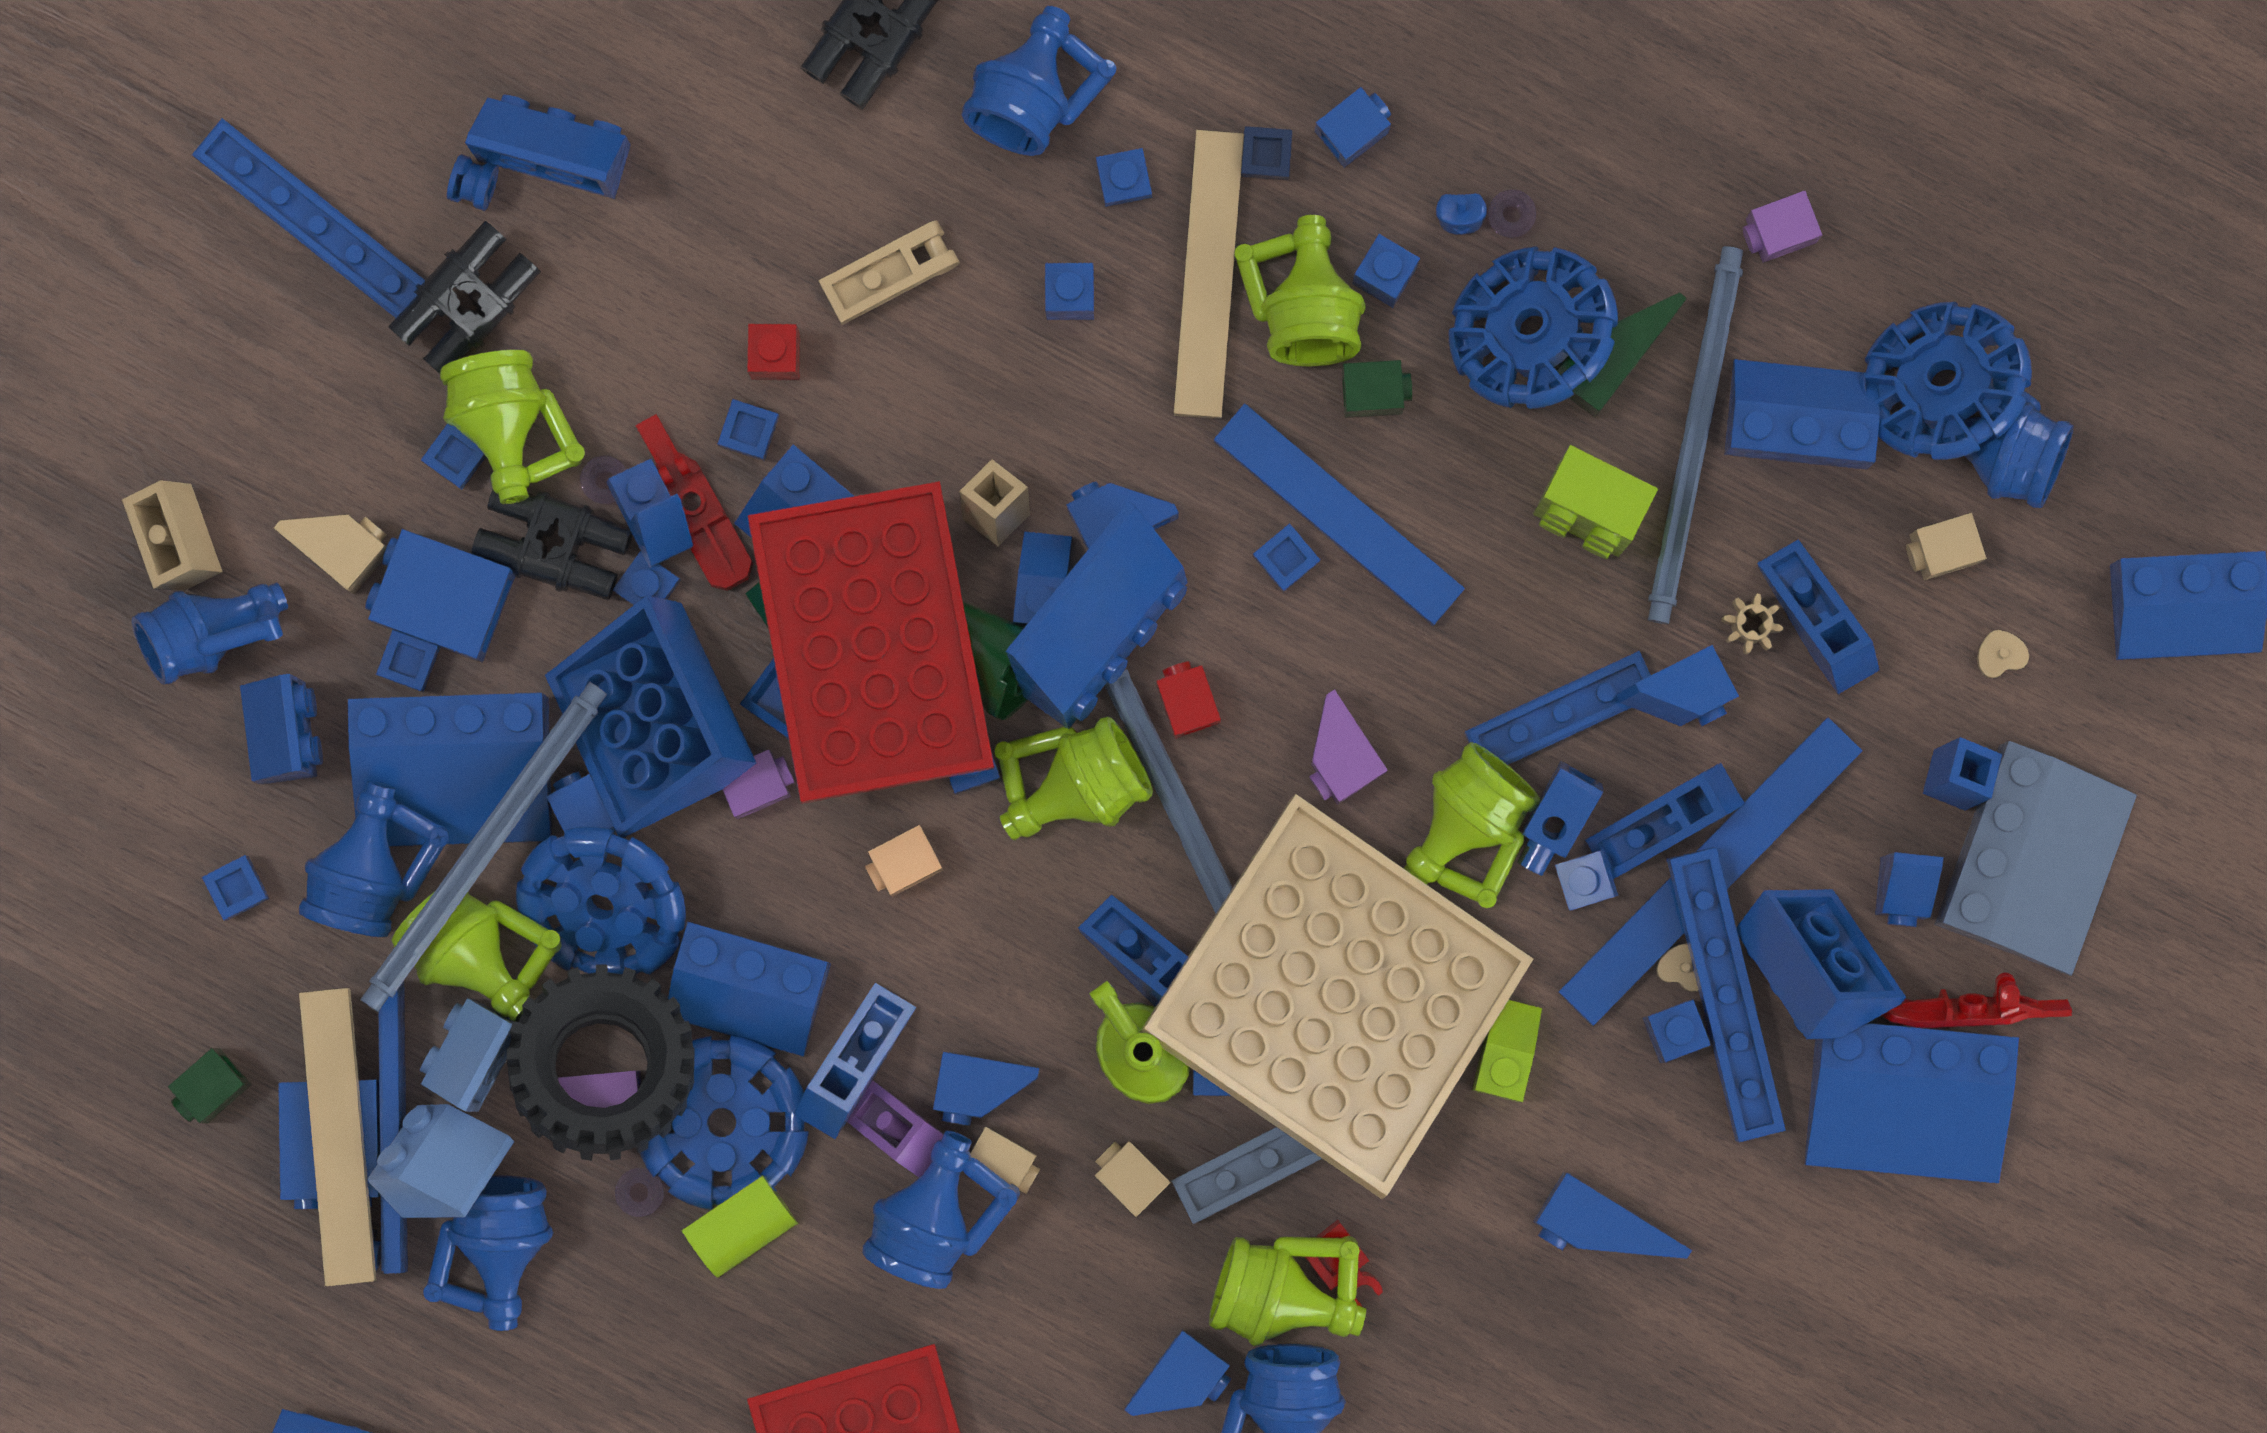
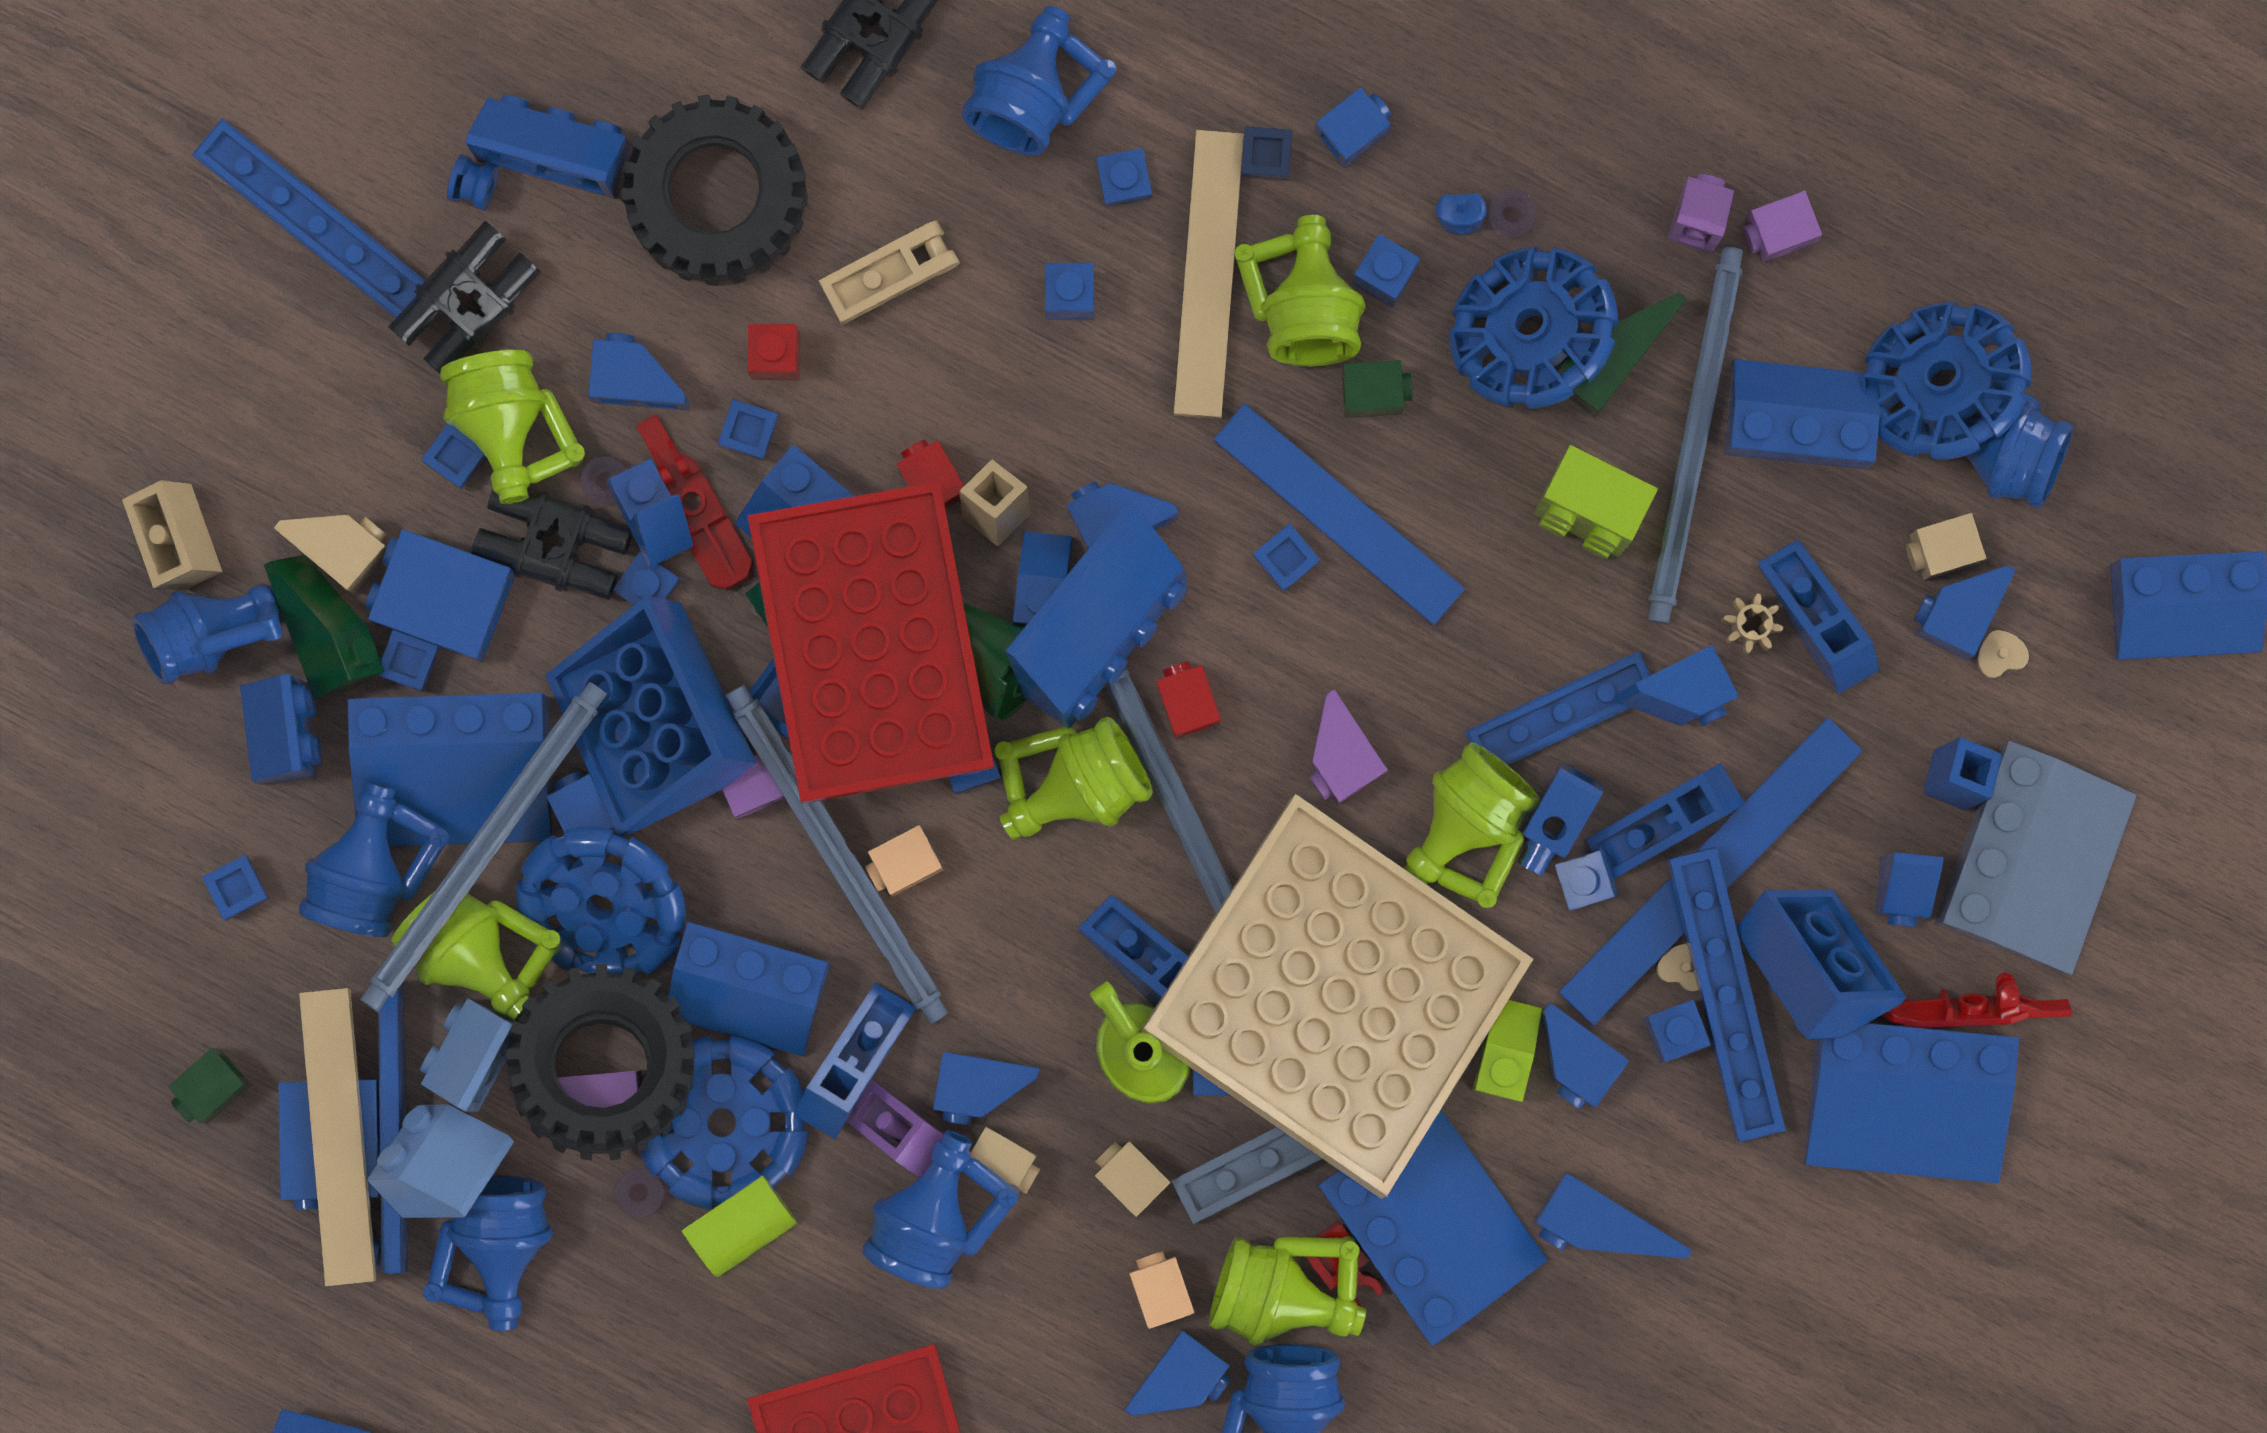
none -> dark green slope [264,554,385,699]
none -> blue slope [588,333,689,411]
none -> black tyre [621,95,808,286]
none -> sand blue piece [725,684,948,1024]
none -> red brick [896,439,964,509]
none -> light nougat brick [1129,1251,1195,1329]
none -> blue slope [1317,1109,1548,1346]
none -> blue slope [1541,1003,1630,1110]
none -> medium lavender slope [1667,174,1734,253]
none -> blue slope [1913,566,2016,661]

